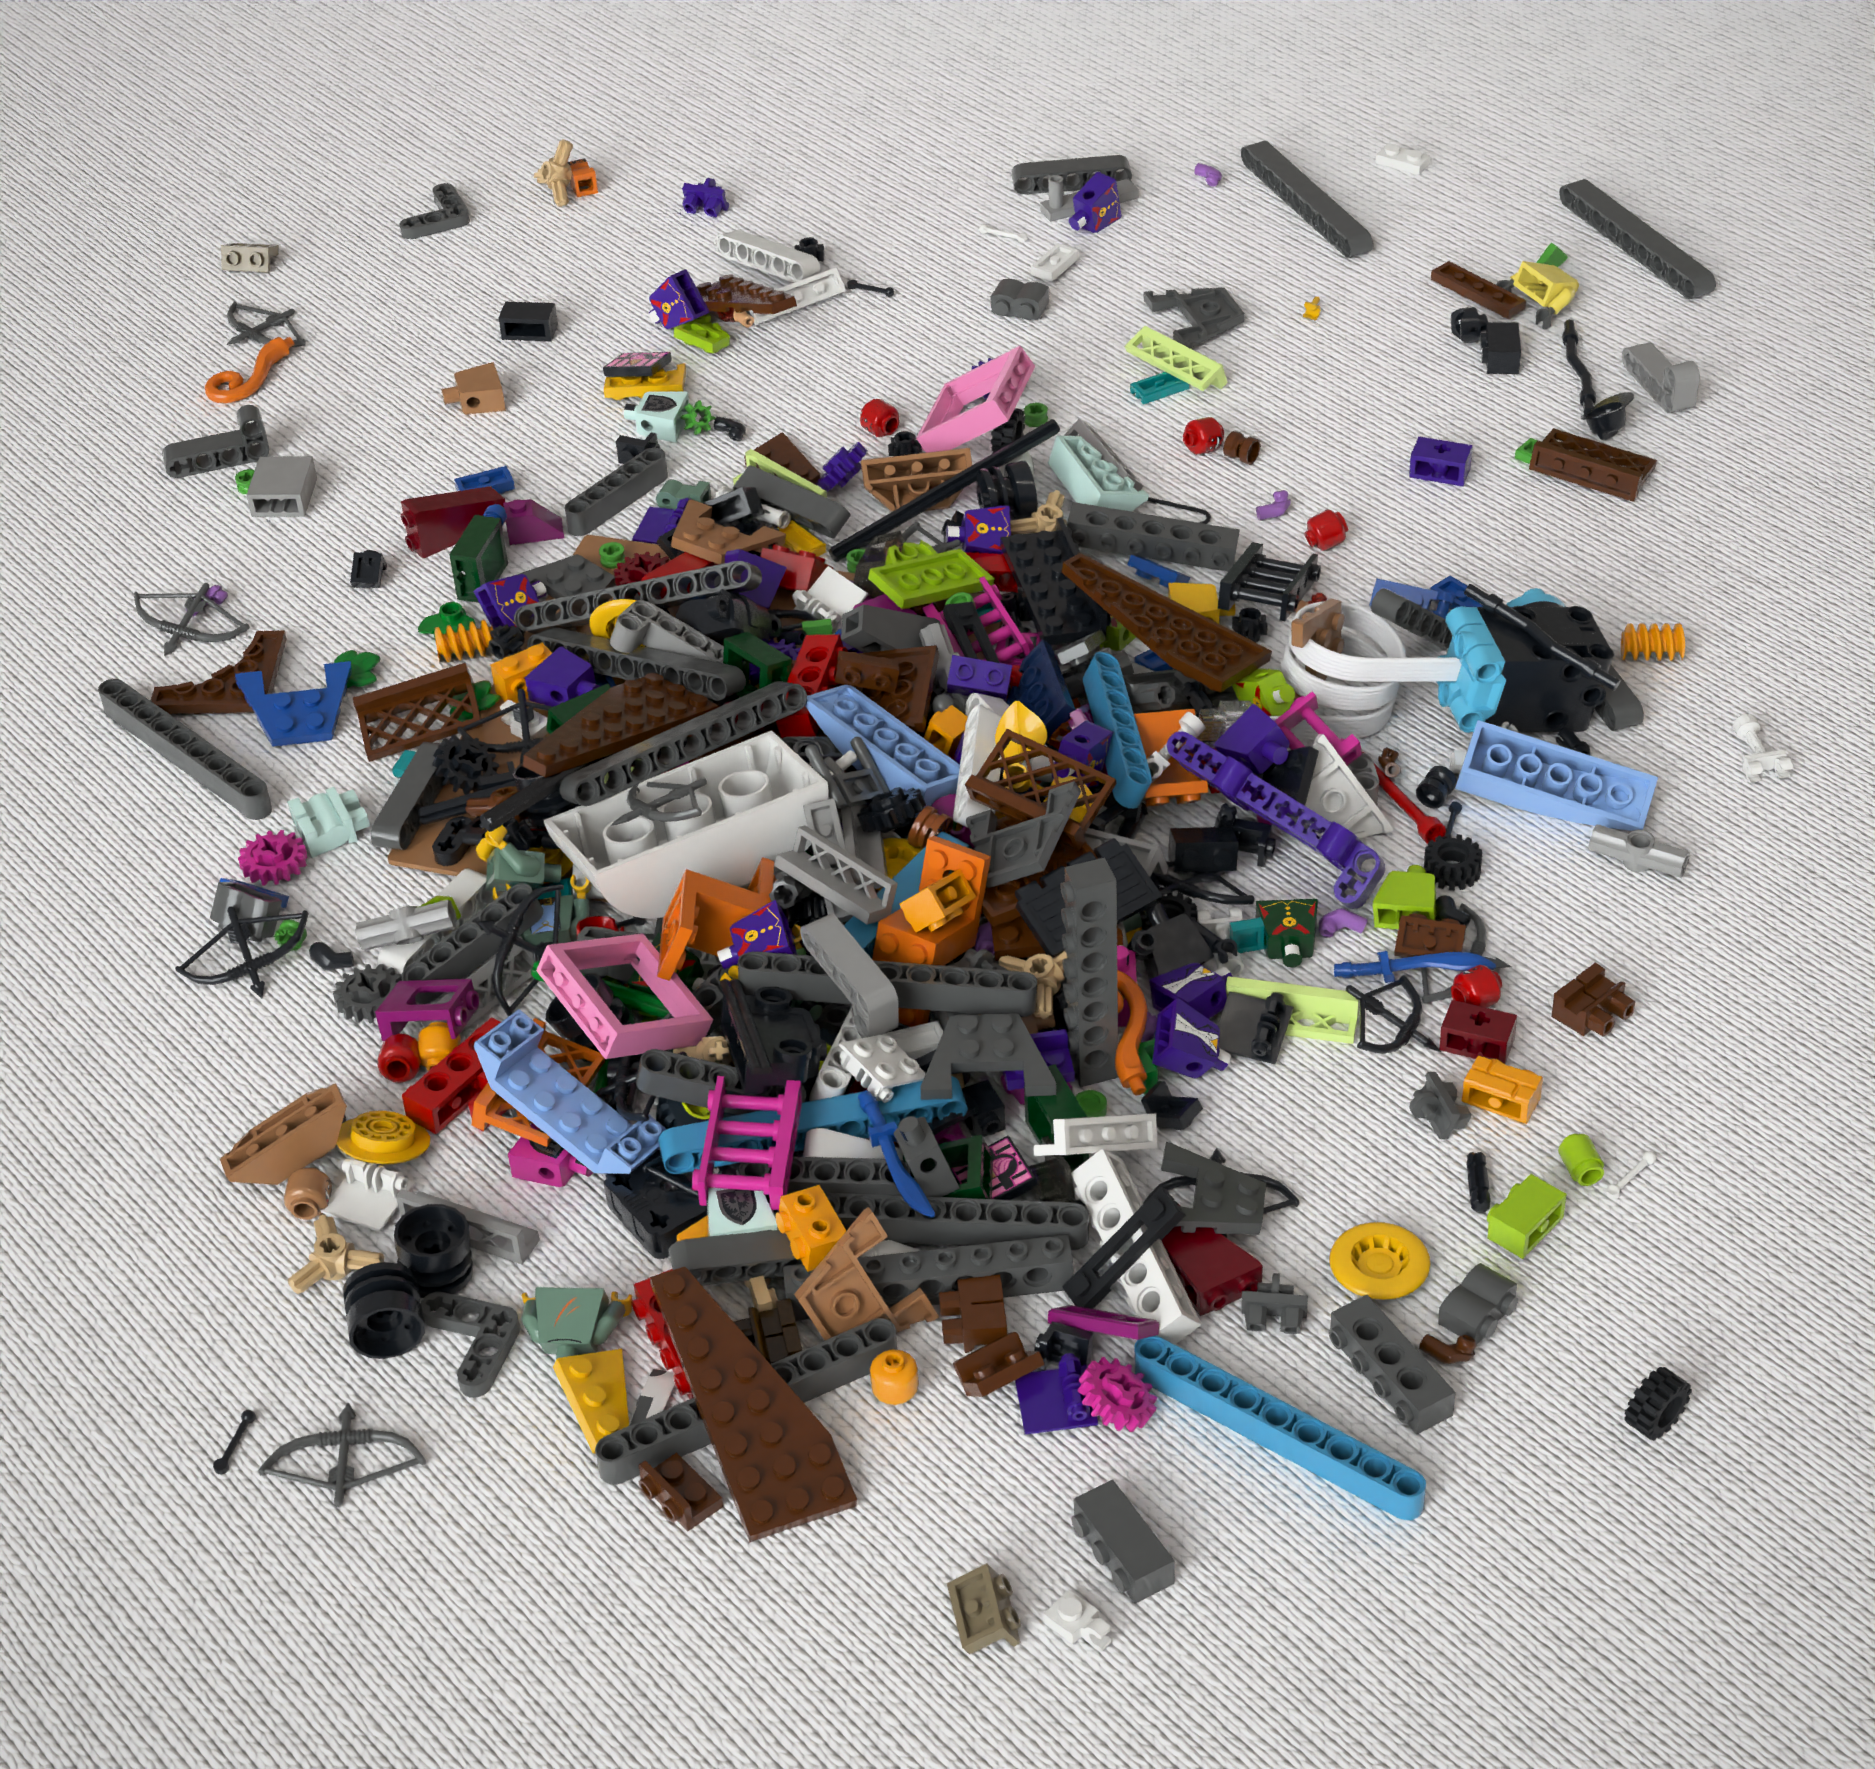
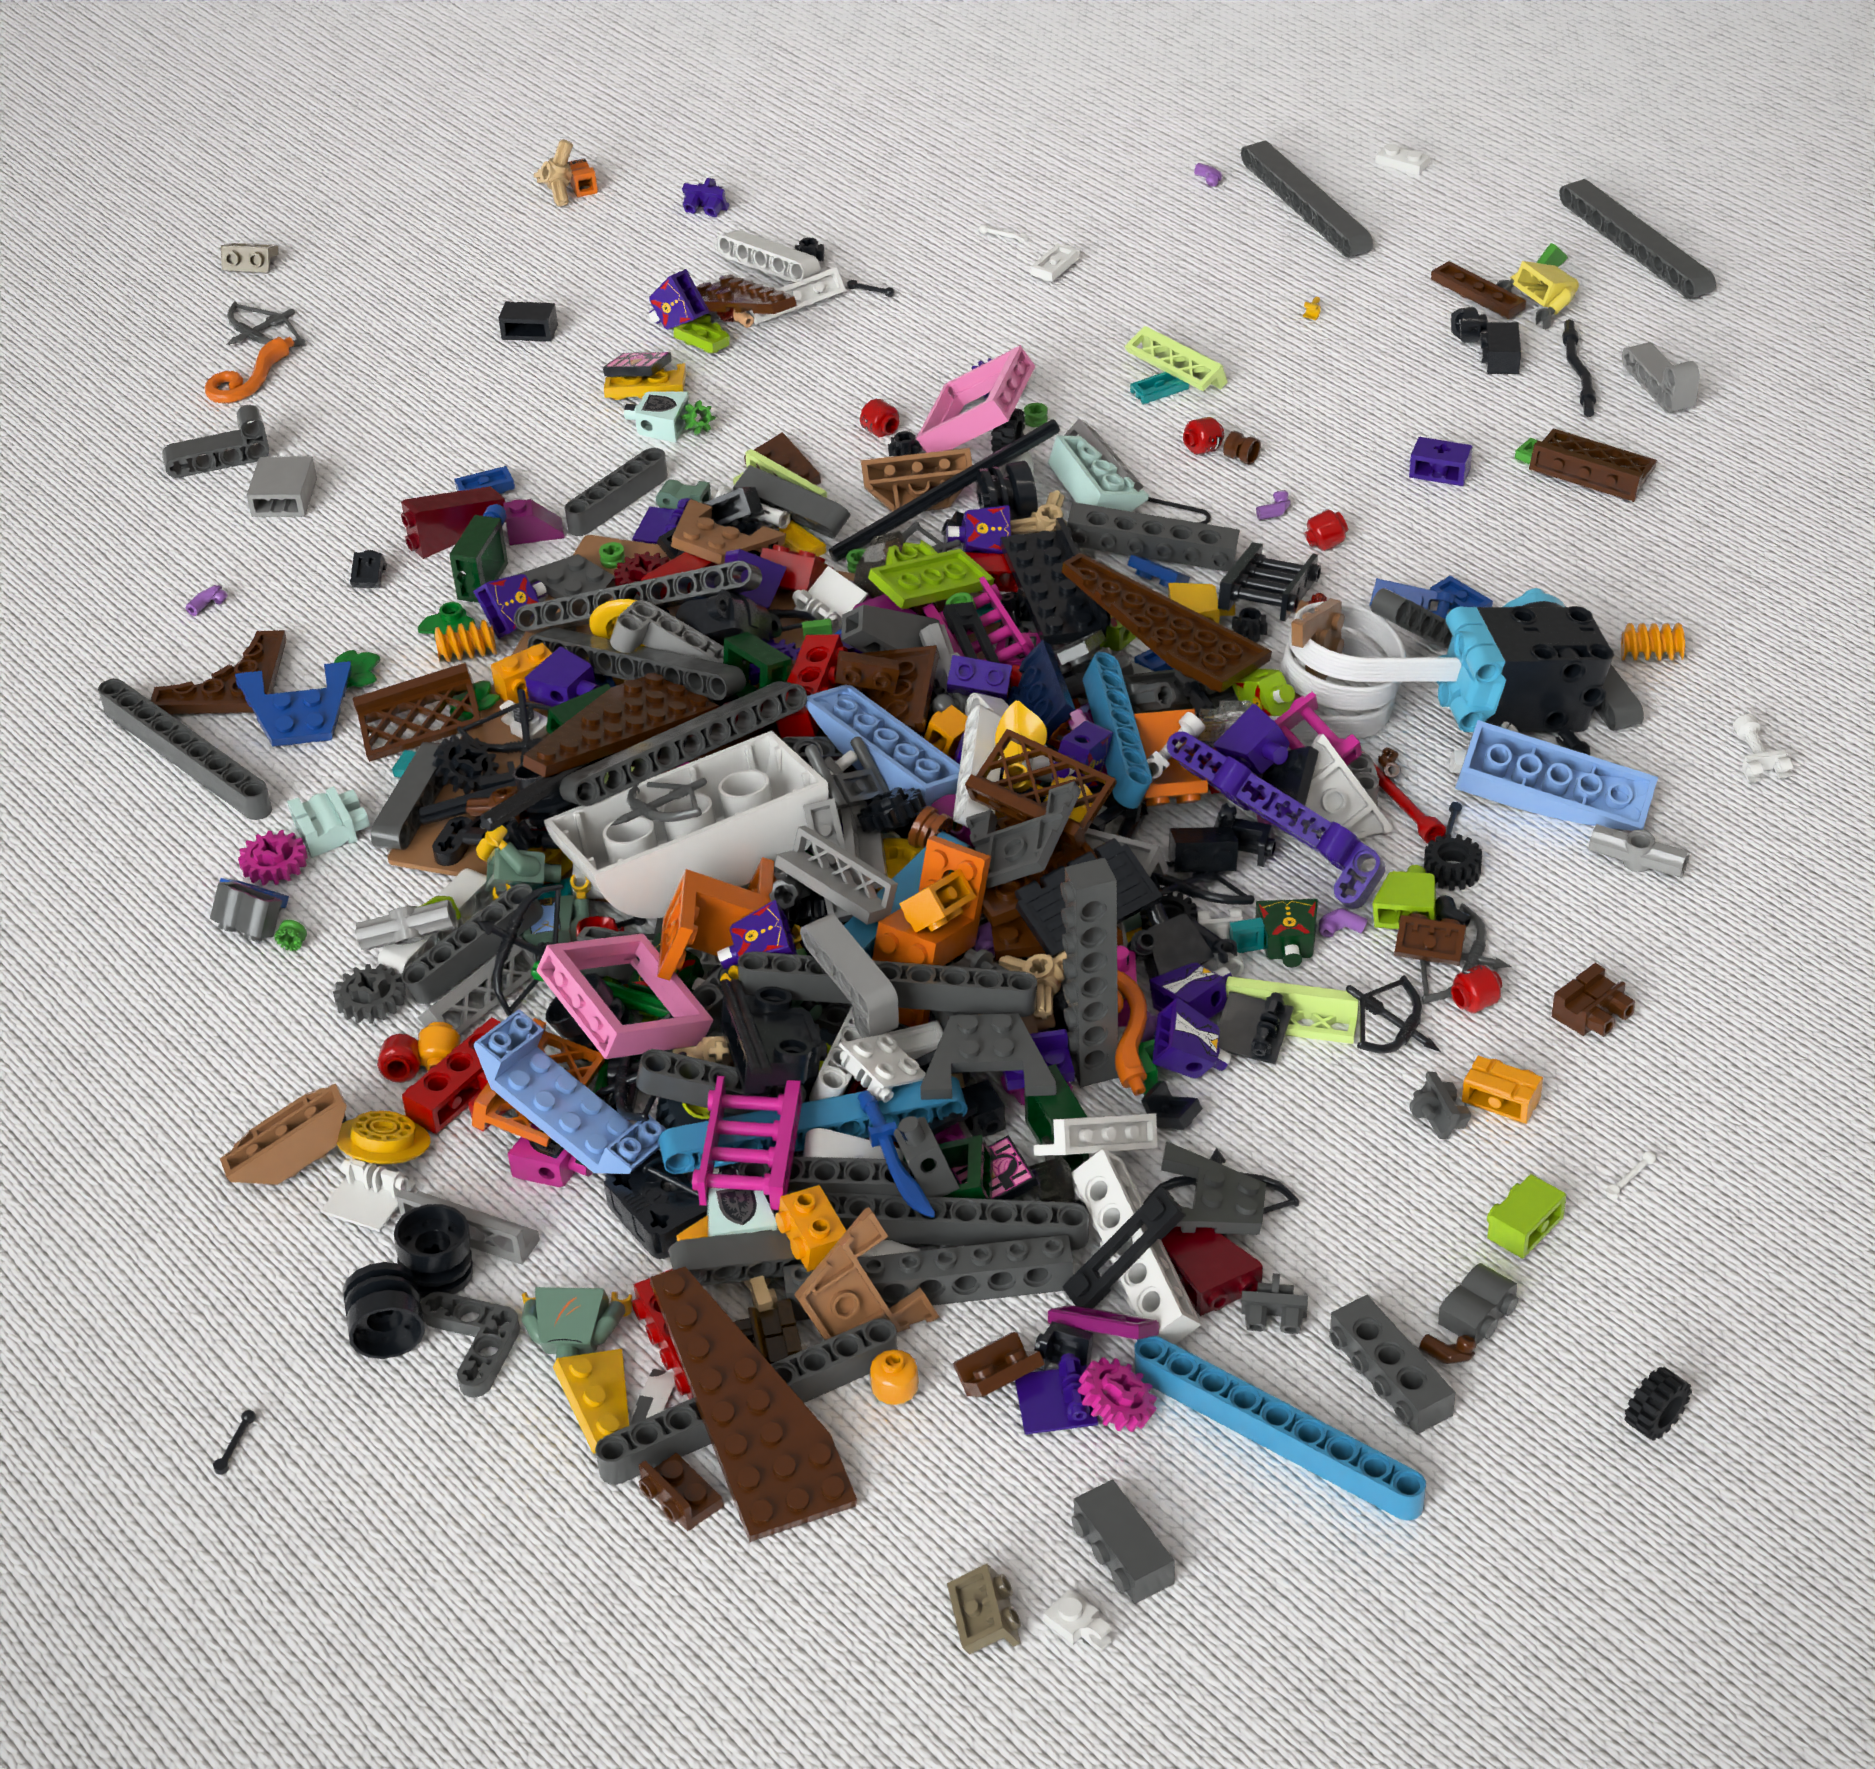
dark grey piece [134,583,250,656] -> none
black piece [175,906,309,998] -> none
bright green bush [235,469,255,494] -> none
dark grey piece [258,1402,426,1507] -> none
medium nougat head [284,1168,332,1220] -> none
tan bush [288,1214,384,1294] -> none
black arm [309,942,354,970] -> none
magenta window [375,979,479,1041] -> none
dark grey beam [400,183,470,239] -> none
medium nougat torso [441,362,506,414] -> none
black gear [488,624,525,659] -> none
black bracket [616,432,660,464] -> none
black arm [714,416,746,441] -> none
black arm [776,626,806,645] -> none
dark purple gear [817,442,868,492] -> none
reddish brown hips [939,1274,1007,1353] -> none
dark grey brick [990,279,1050,320] -> none
dark grey beam [1011,155,1132,195] -> none
light grey piece [1040,175,1139,222] -> none
dark purple torso [1068,172,1122,233] -> none
bright green tile [1075,1090,1107,1117] -> none
dark grey wing [1144,287,1244,348] -> none
yellow wheel [1329,1222,1431,1300] -> none
blue sword [1334,951,1496,983] -> none
black wheel [1416,766,1457,809] -> none
dark red brick [1439,1000,1517,1064] -> none
black bar [1464,584,1620,691] -> none
black axle [1466,1152,1491,1212] -> none
lime brick [1558,1134,1604,1186] -> none
black piece [1580,392,1634,440] -> none

